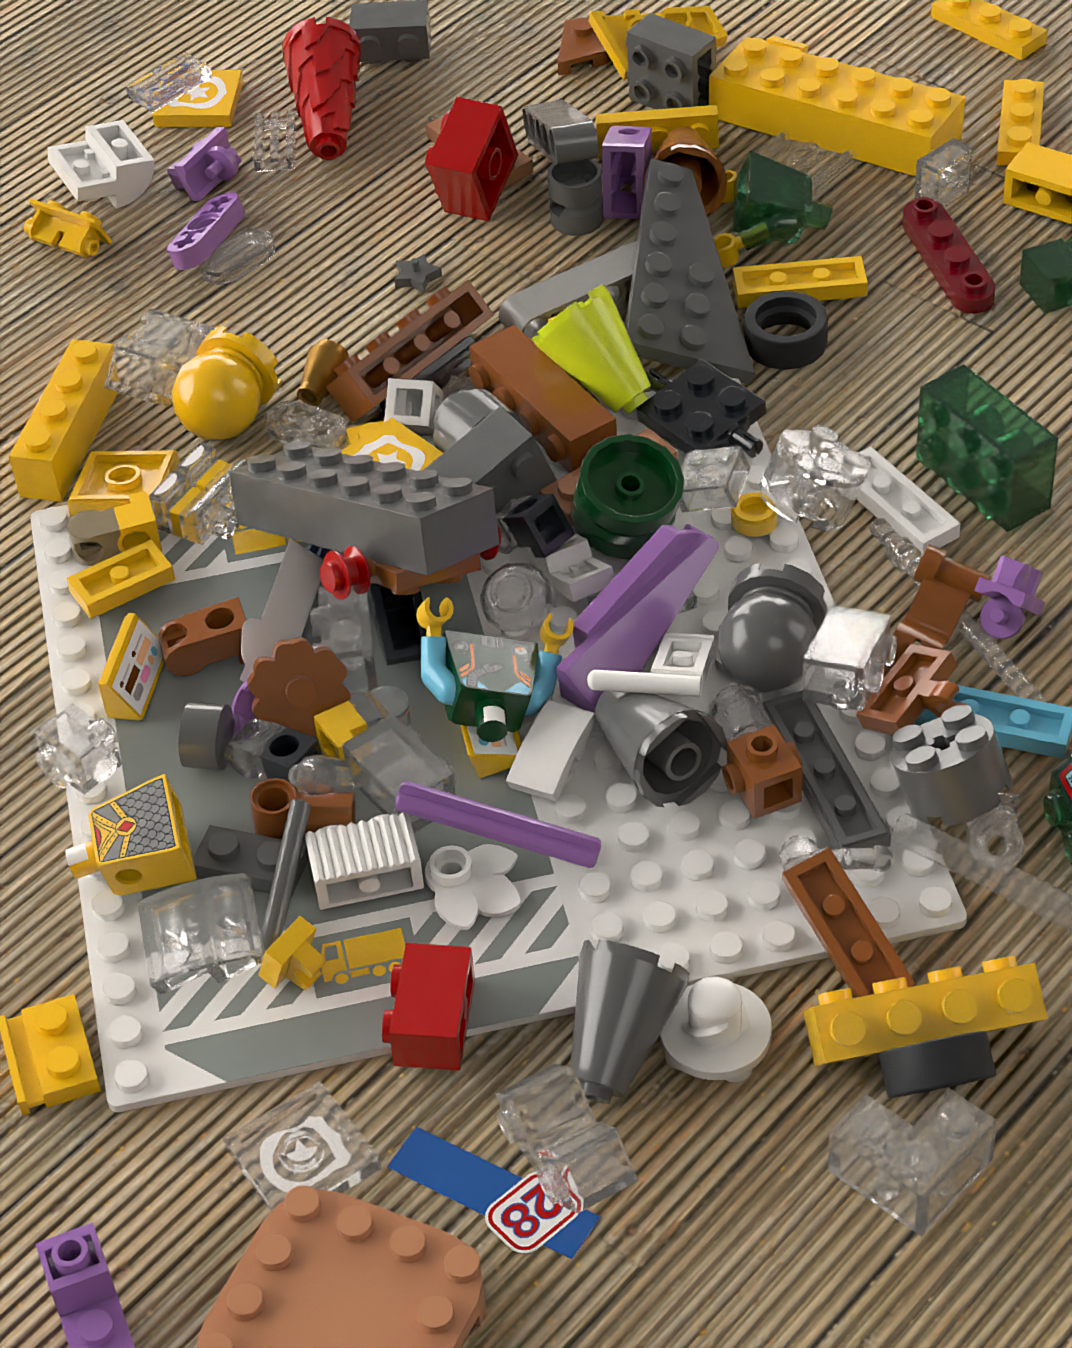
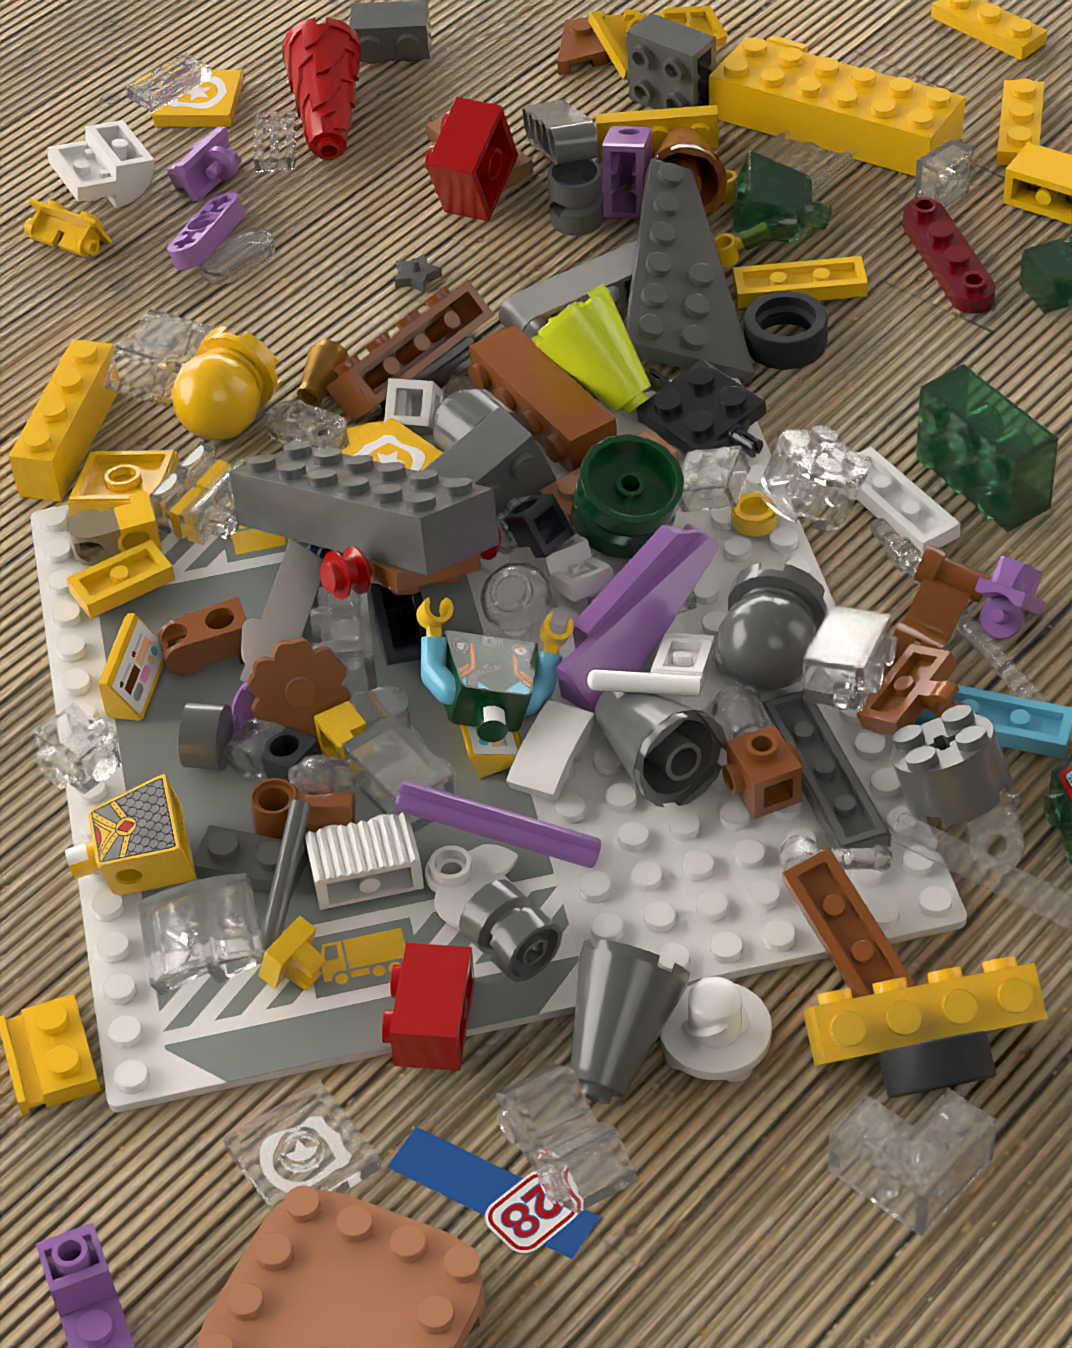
none -> dark grey wheel [459,879,562,982]

